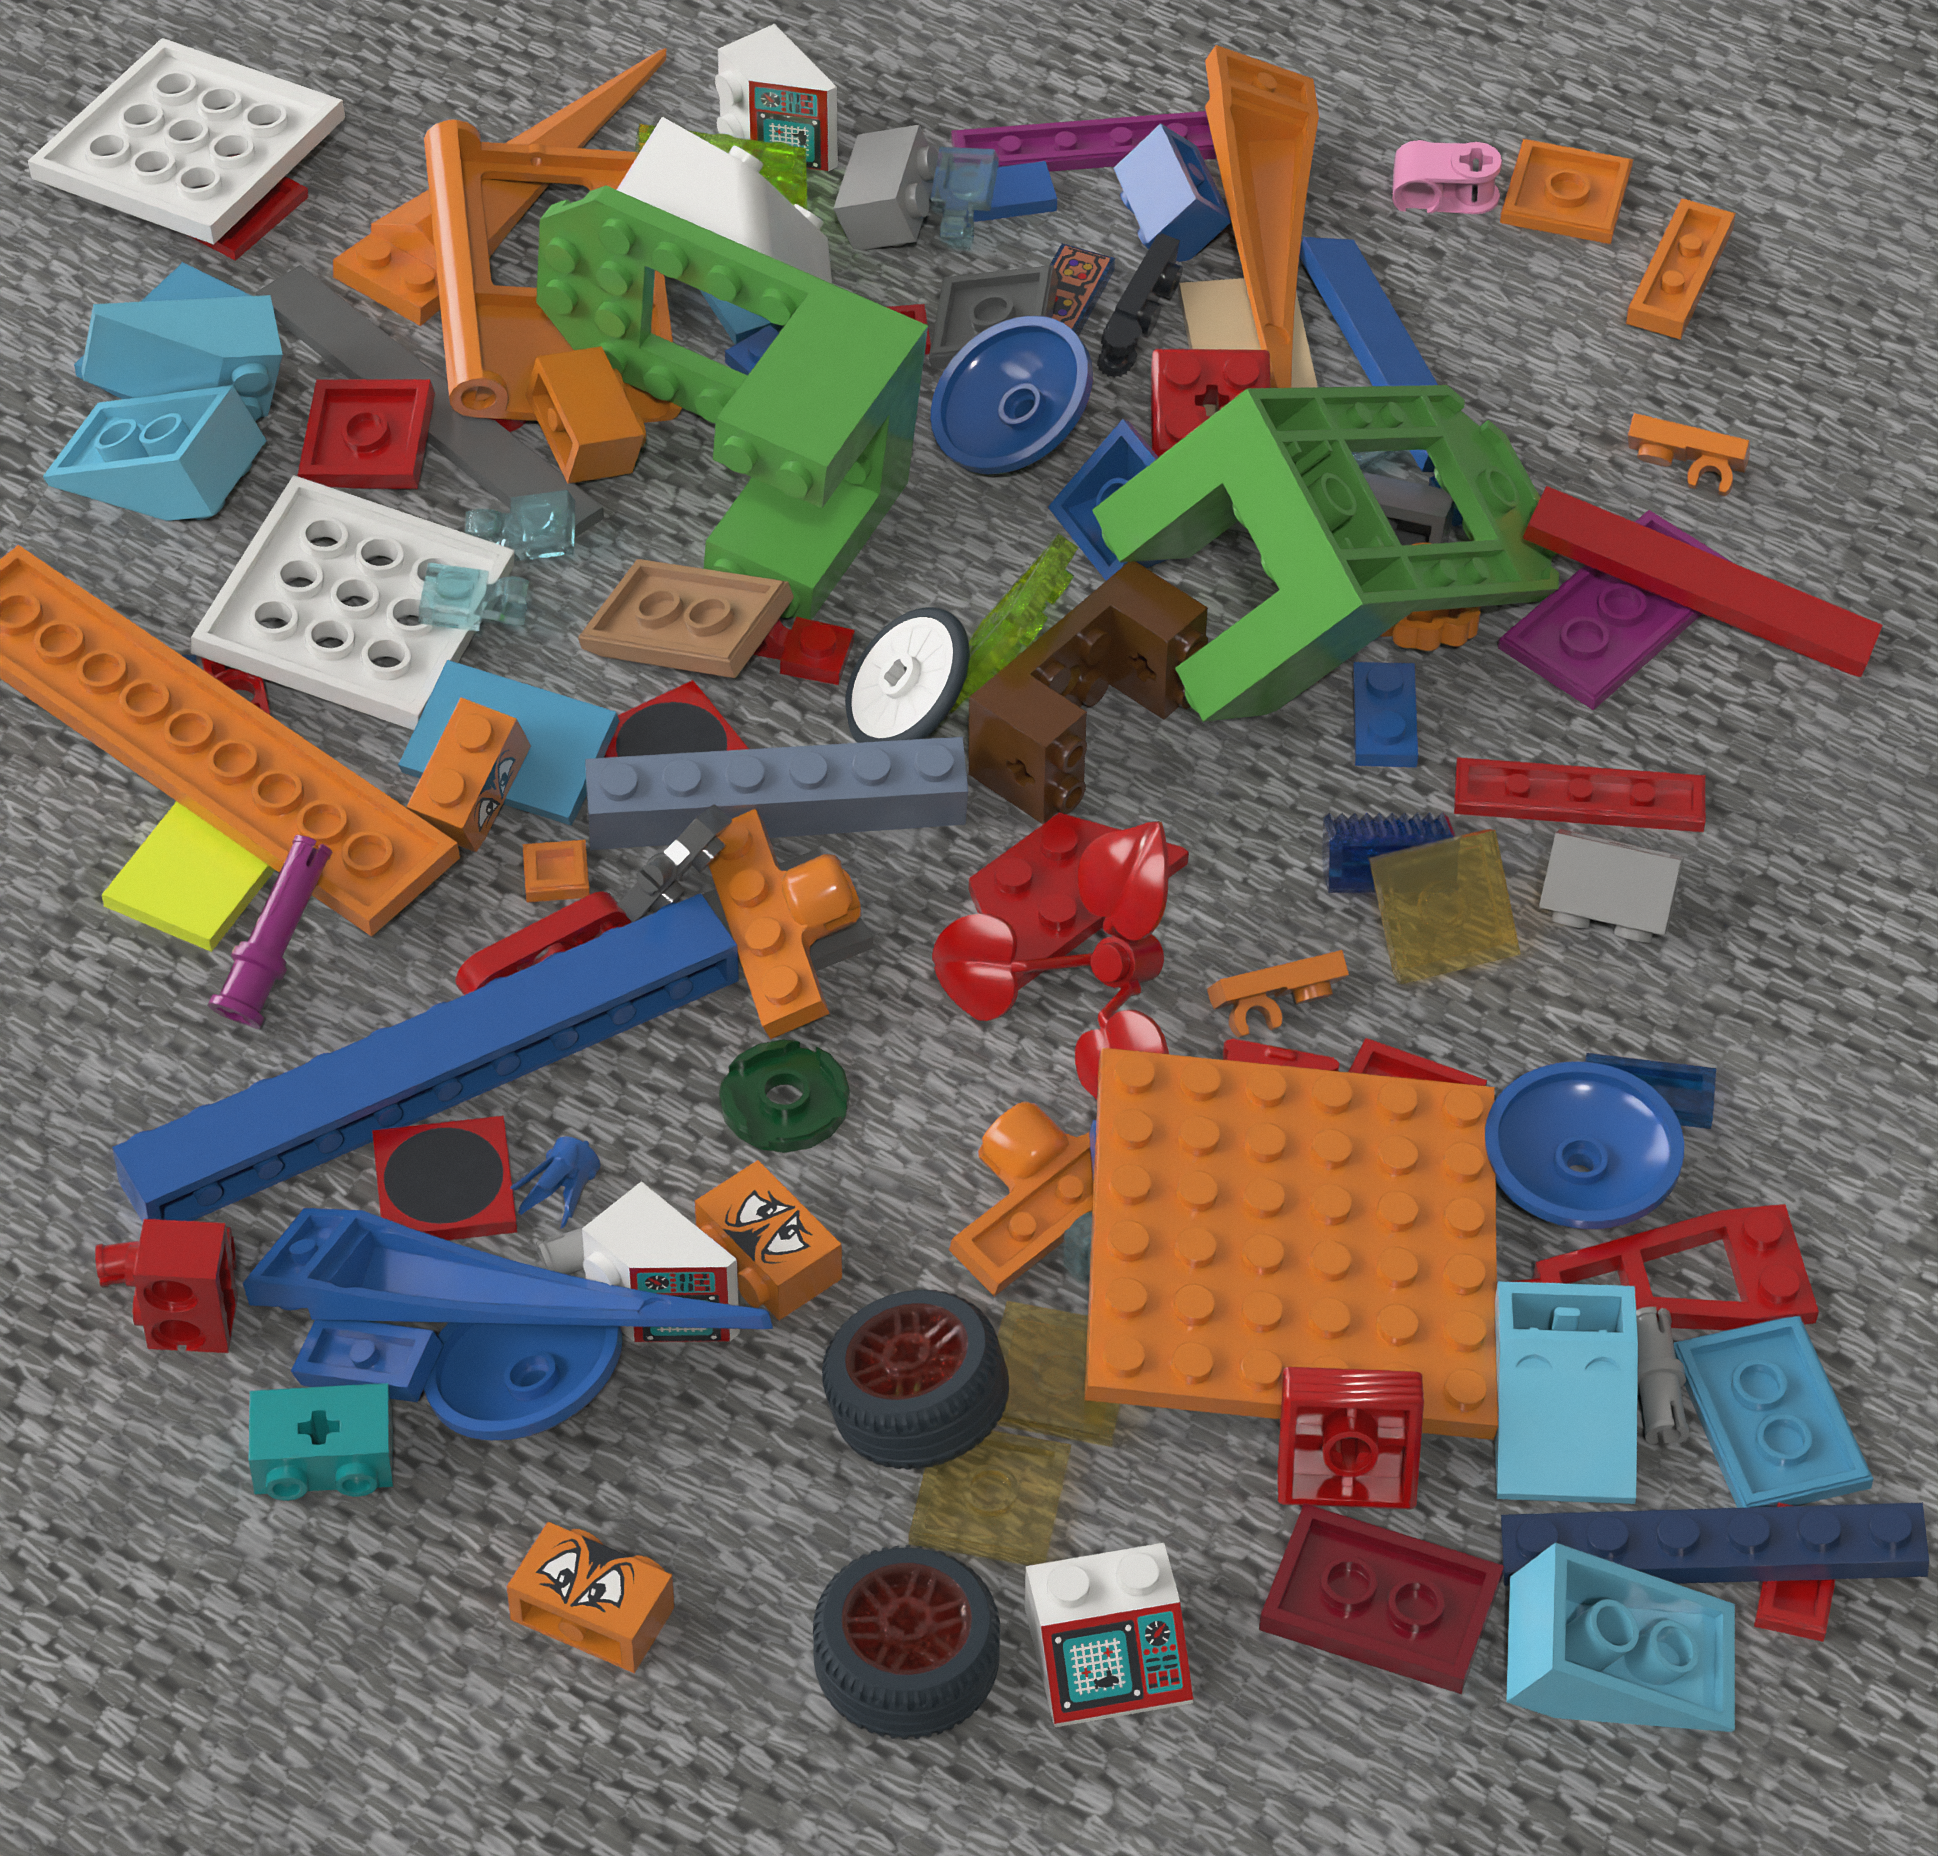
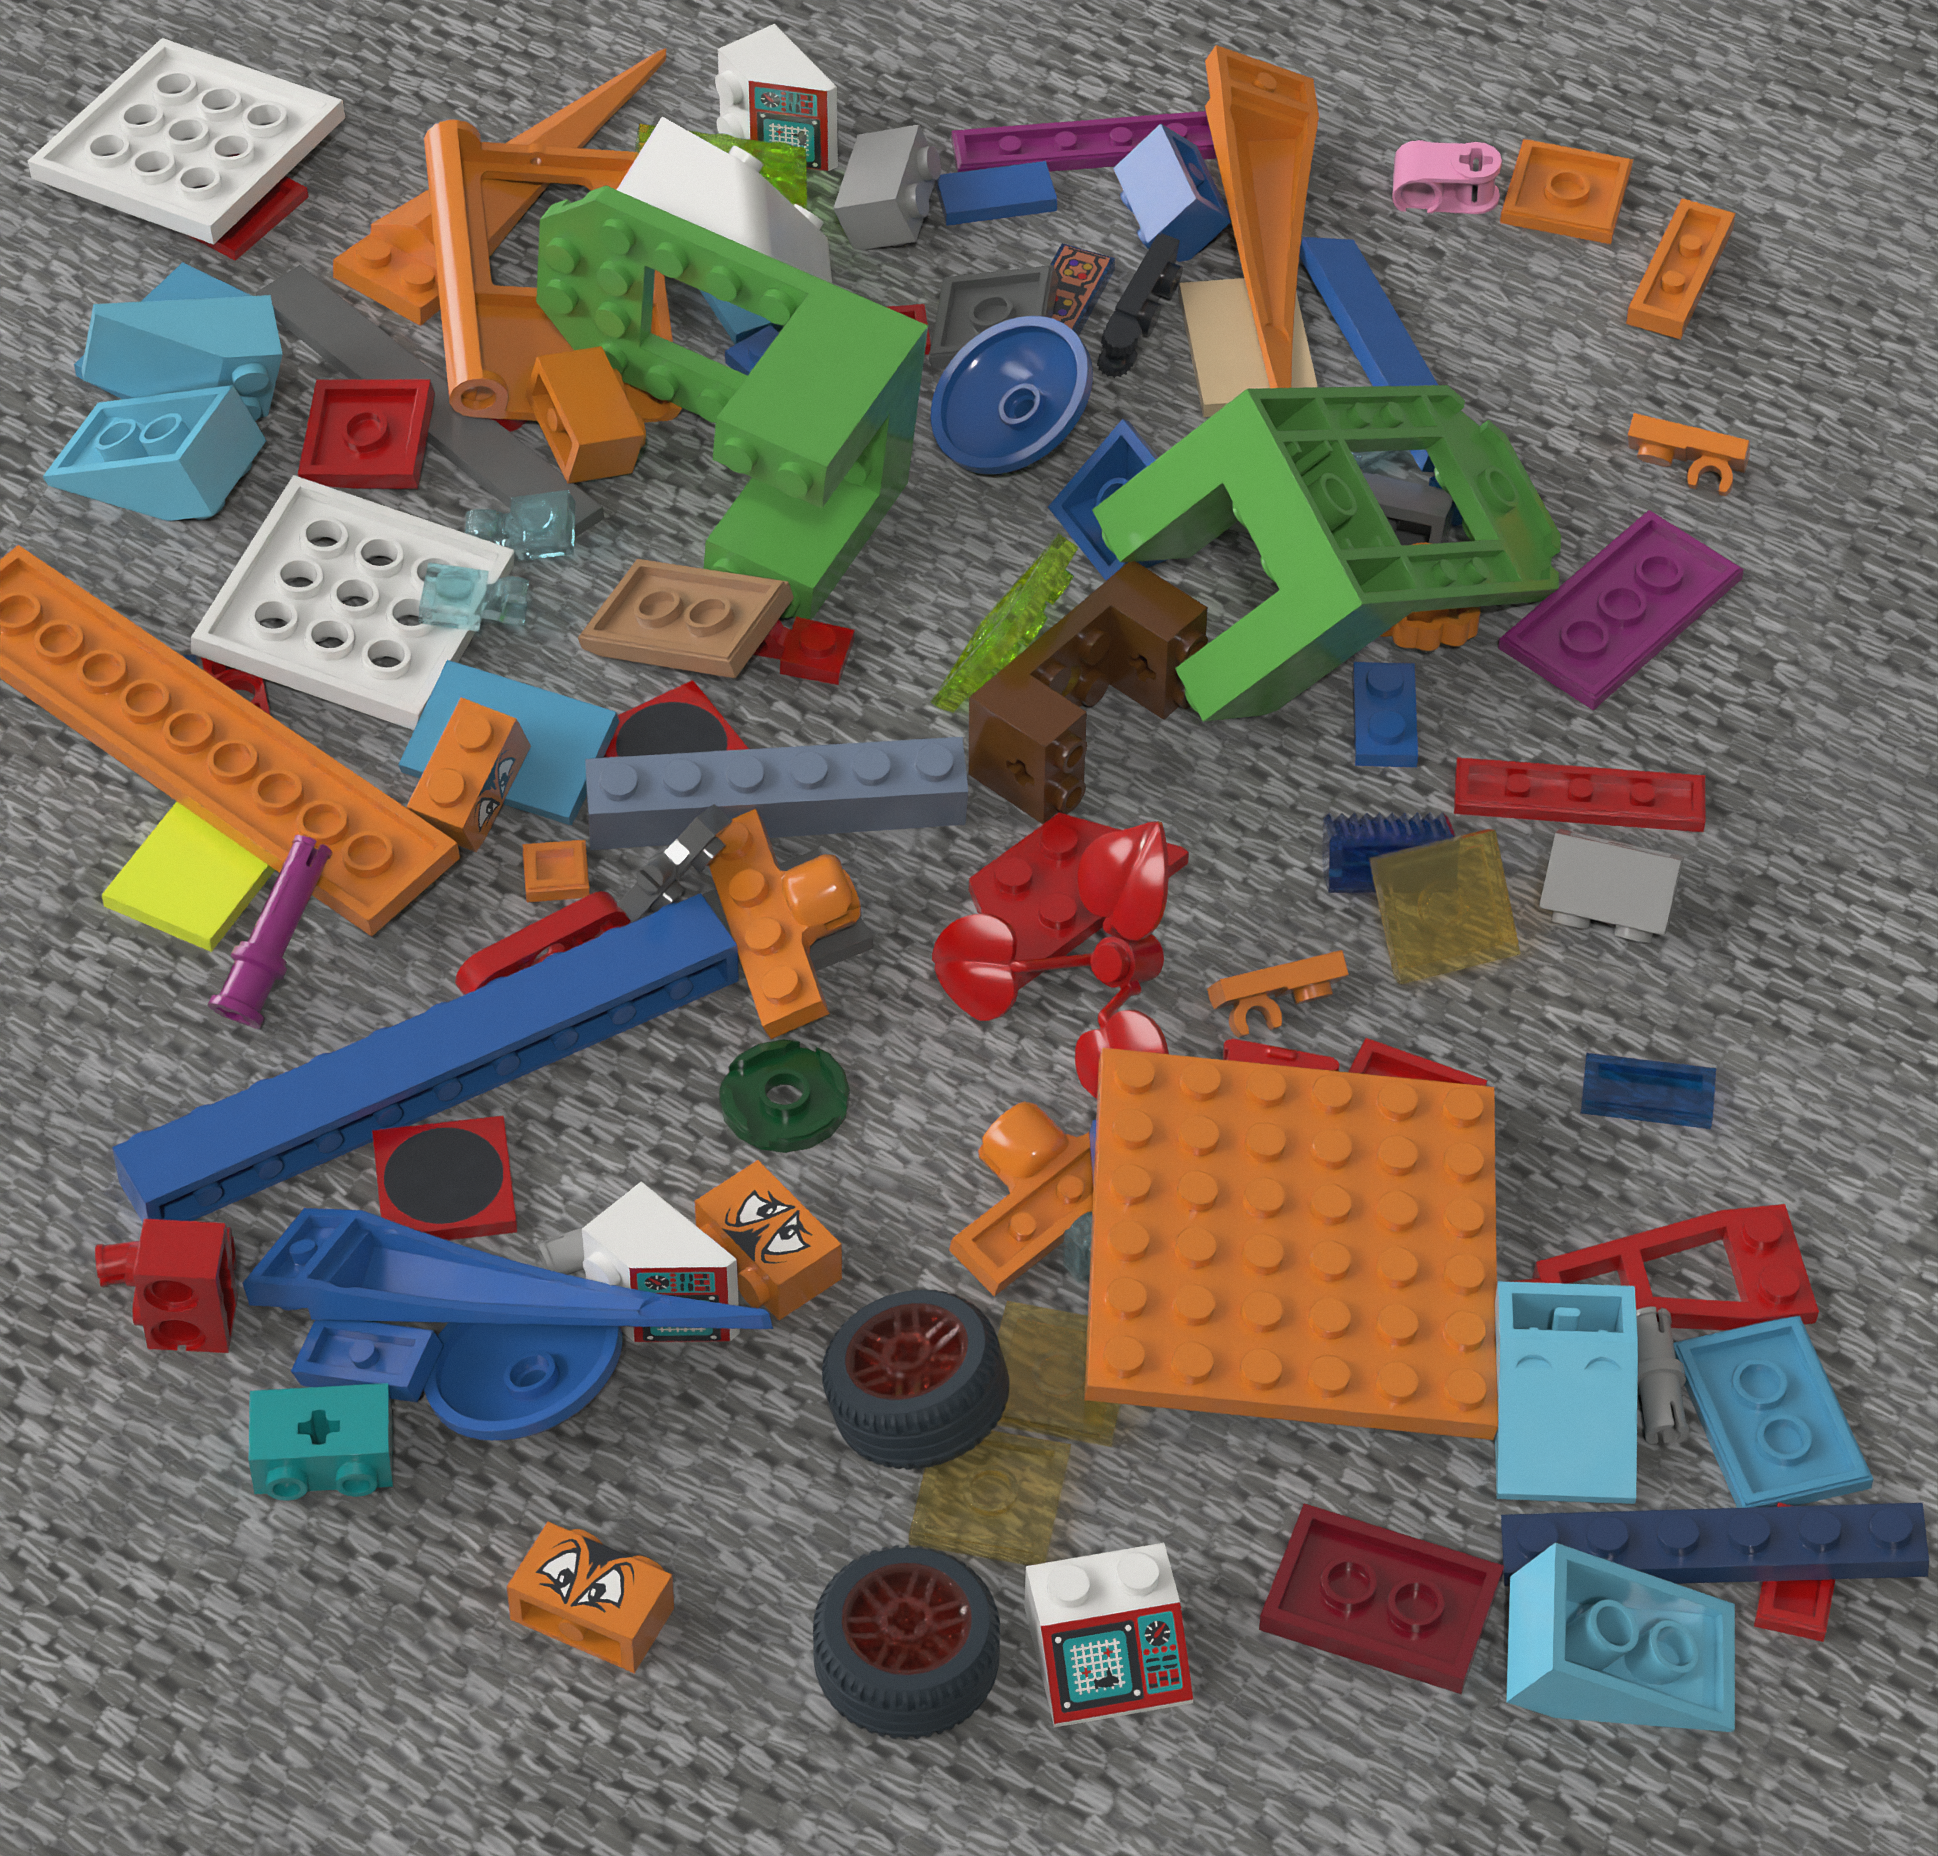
blue piece [510,1136,601,1229] -> none
white wheel [845,607,970,743] -> none
clear light blue plate [930,147,999,251] -> none
red brick [1151,349,1271,457] -> none
red brick [1277,1367,1424,1510] -> none
blue dish [1485,1062,1684,1229] -> none
red tile [1523,486,1883,677] -> none

